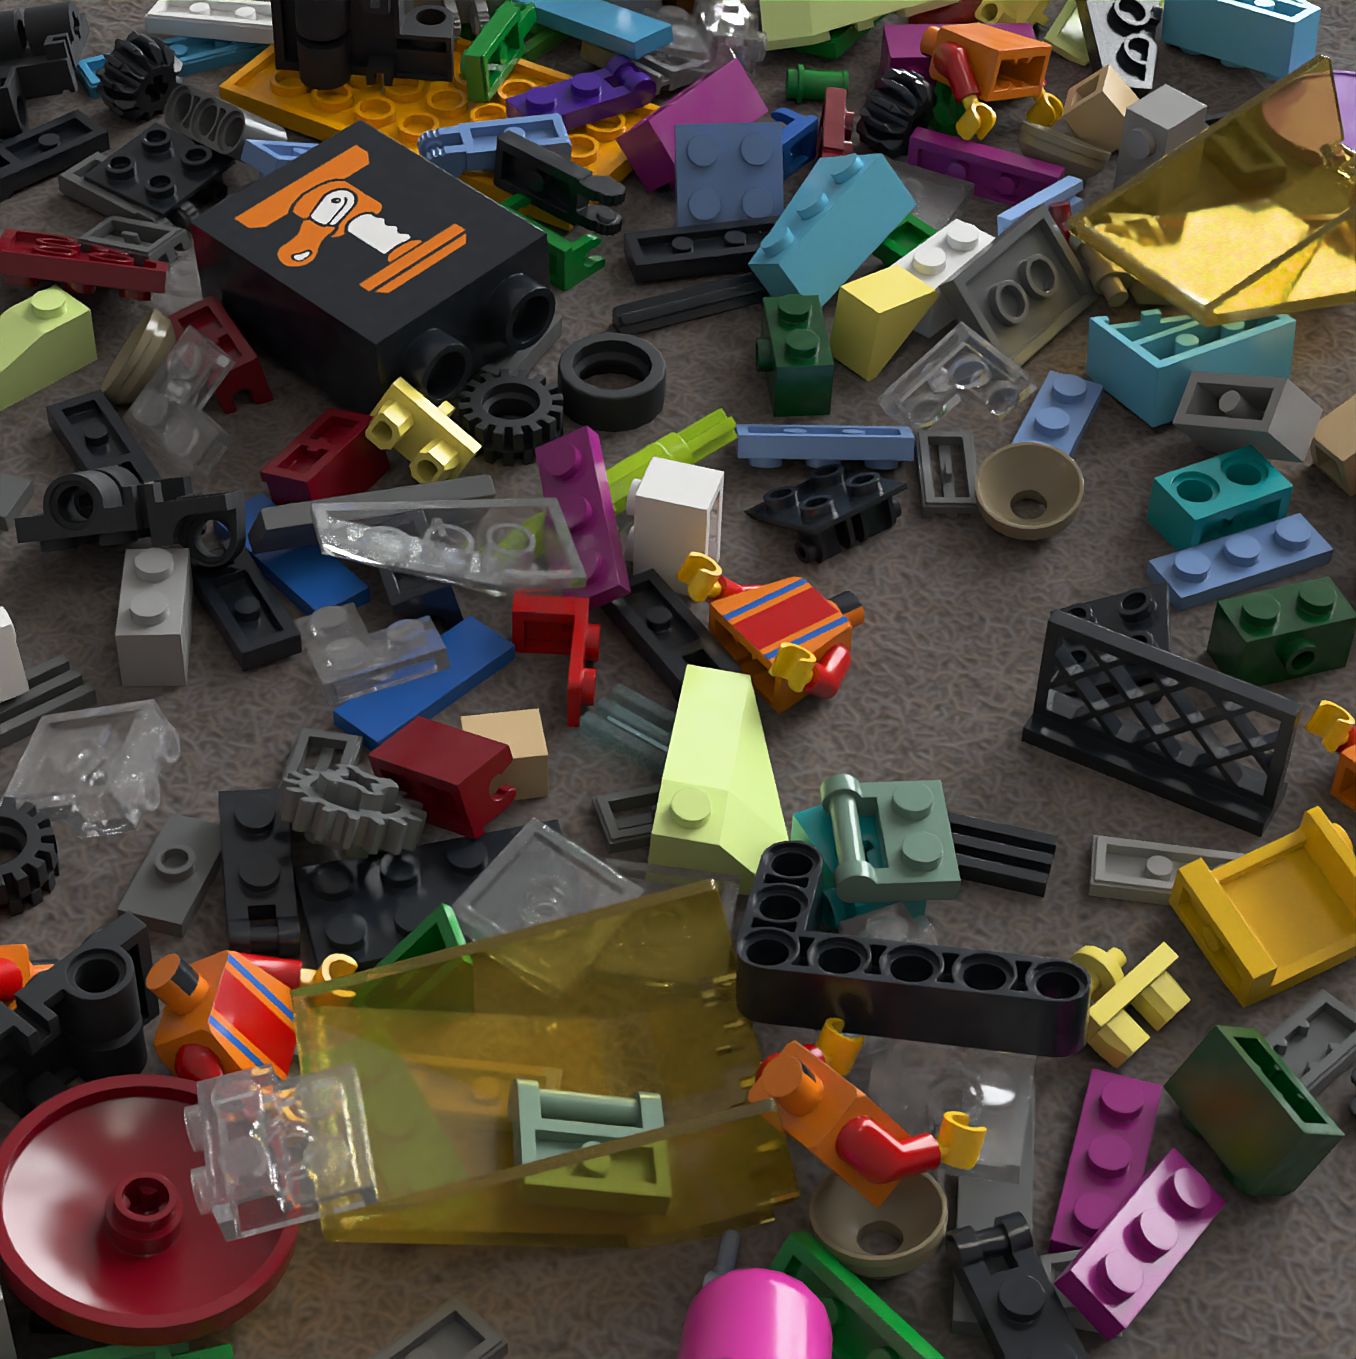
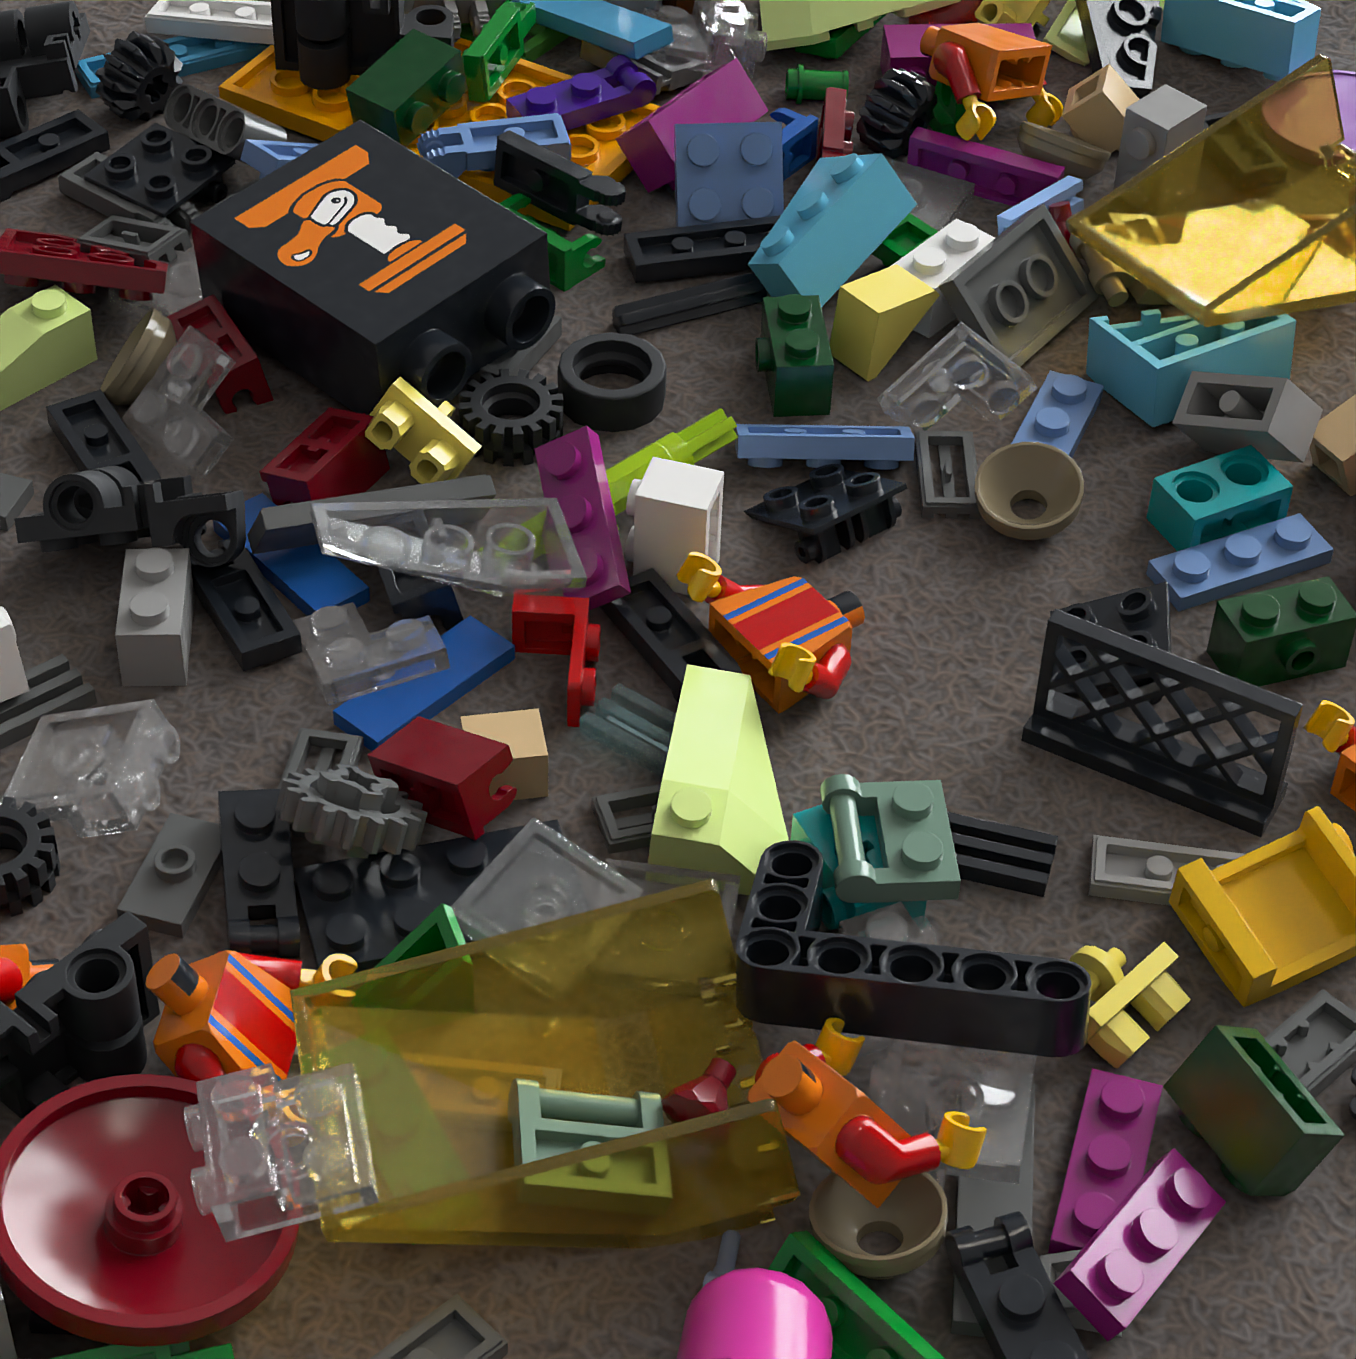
none -> dark green brick [345,29,468,147]
none -> dark red rock [661,1058,737,1142]

